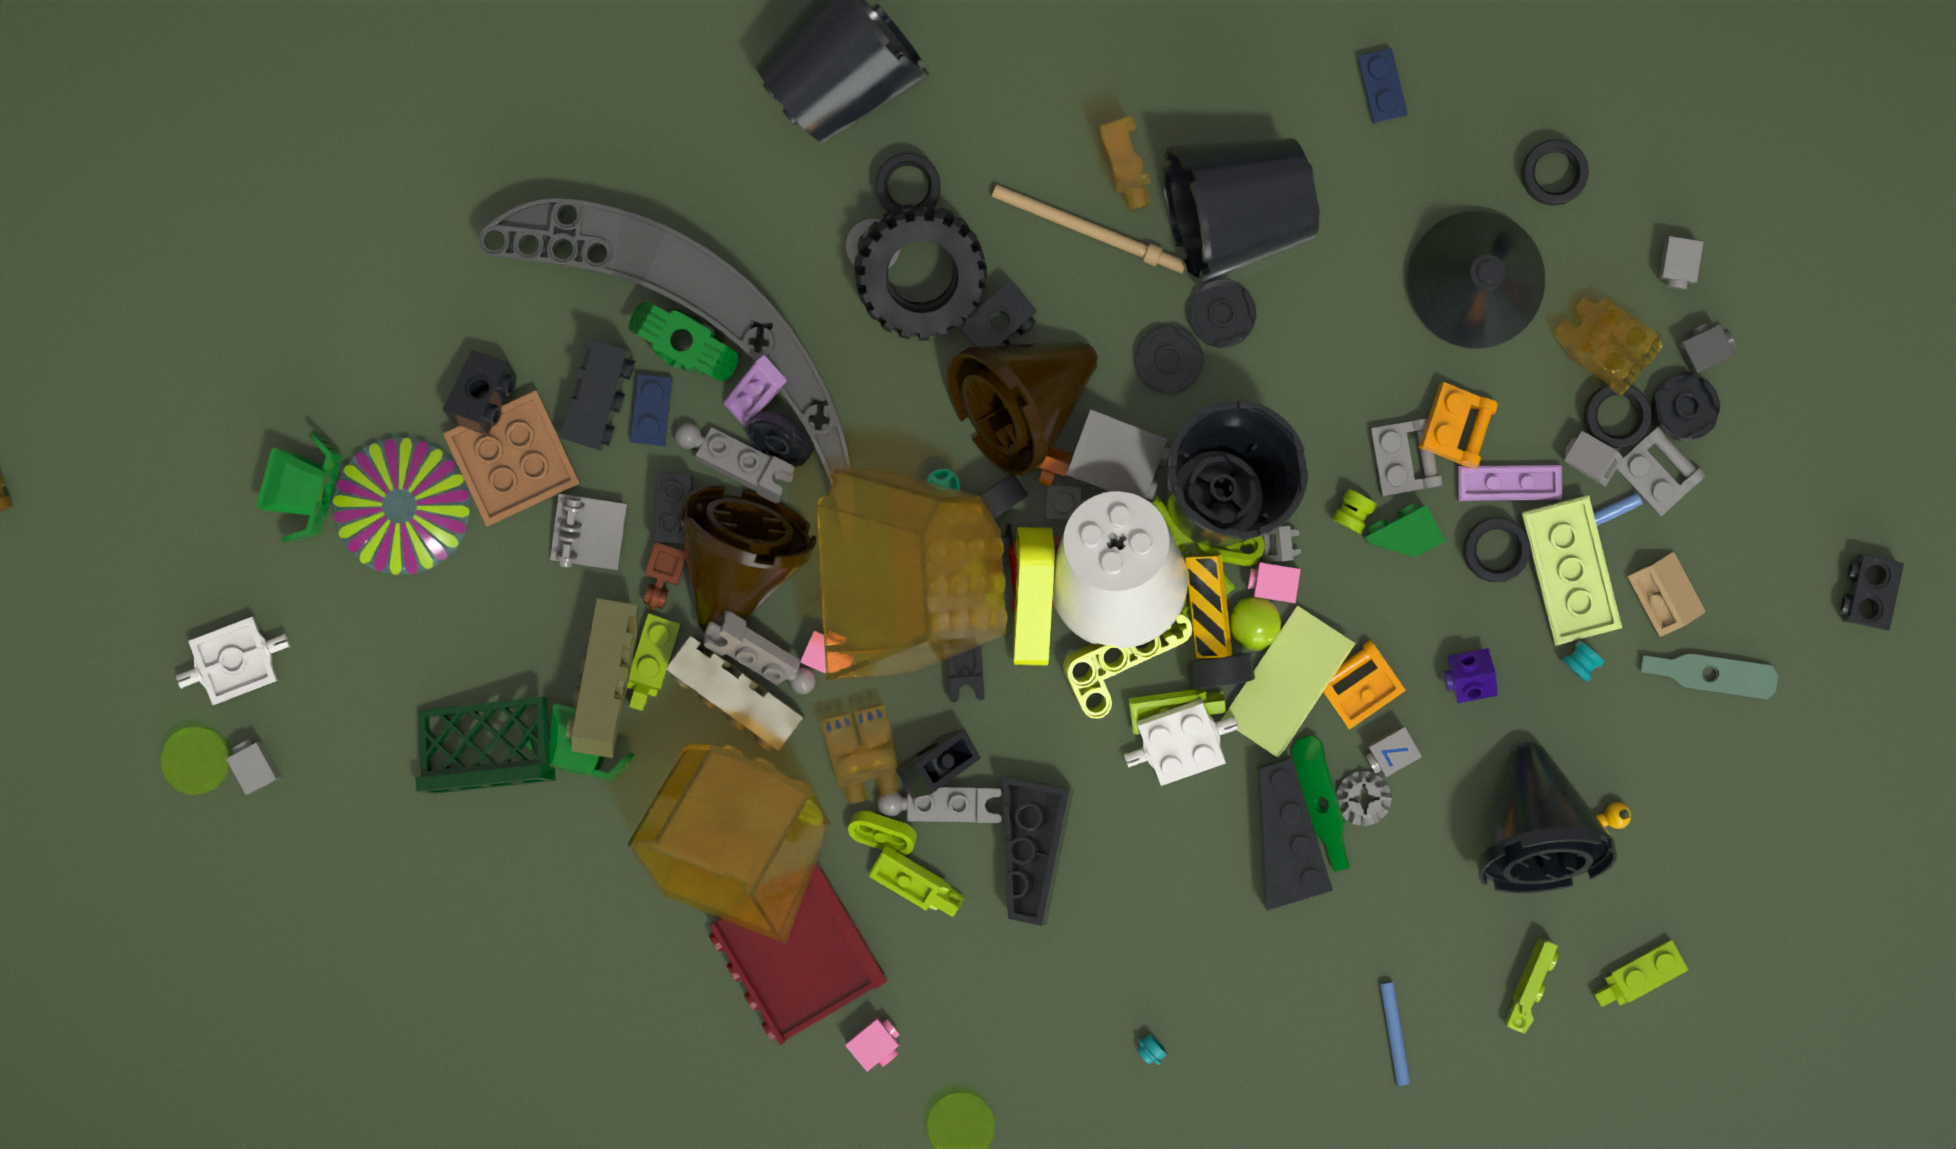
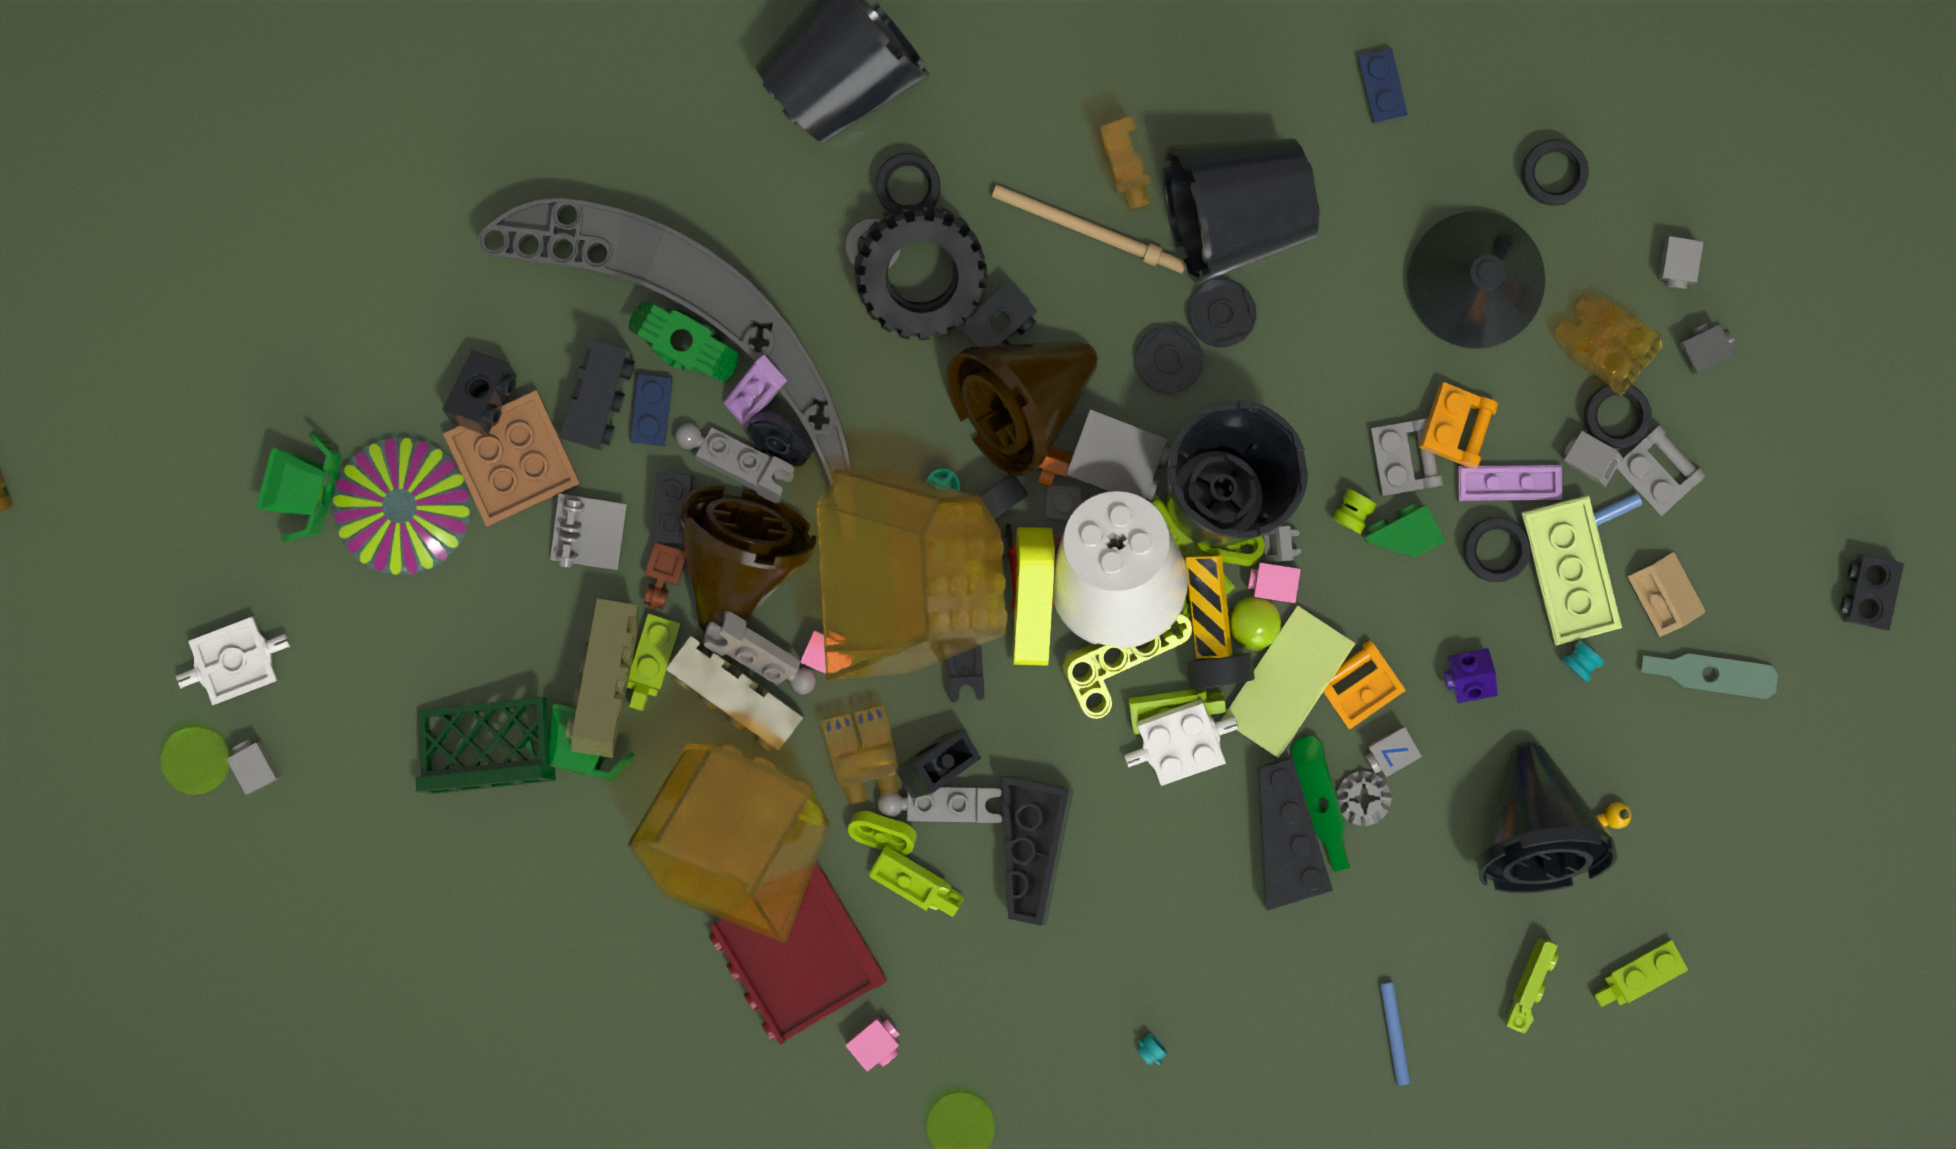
black tile [1652,372,1720,442] -> none

